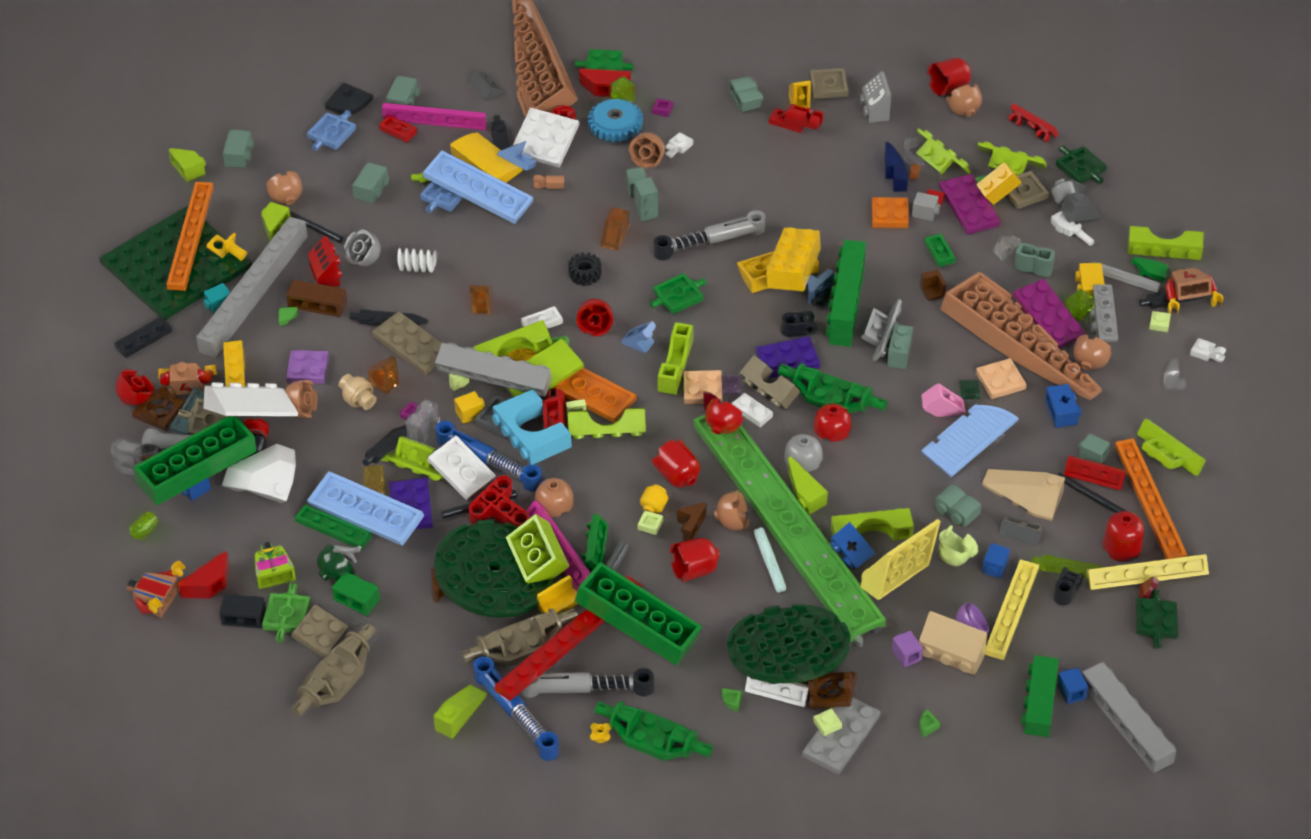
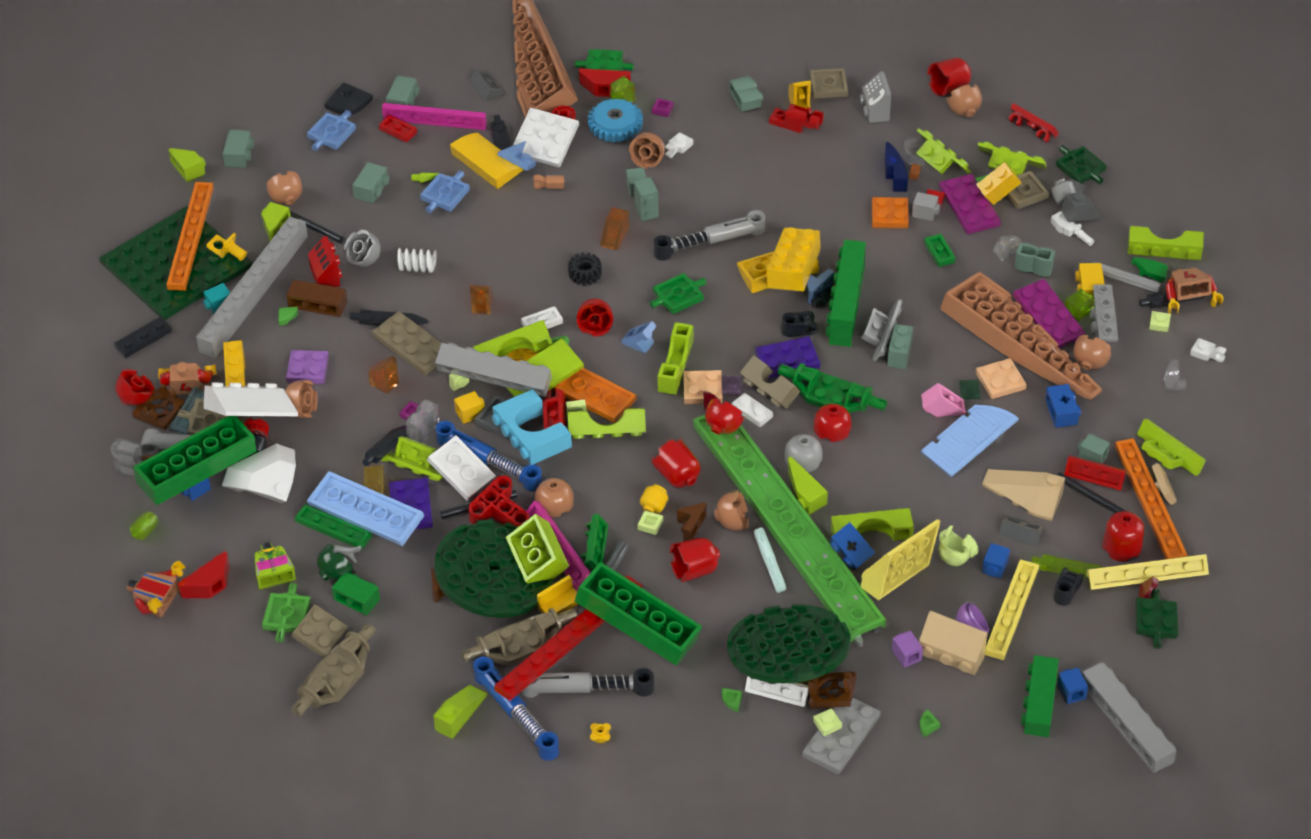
black brick [219,594,266,629] -> none
tan piece [338,374,377,410] -> none
light blue plate [423,151,534,224] -> none
green plate [594,701,713,761] -> none
reddish brown panel [920,269,946,301] -> none
sand green brick [935,484,981,527] -> none
none -> tan plate [1152,463,1177,505]

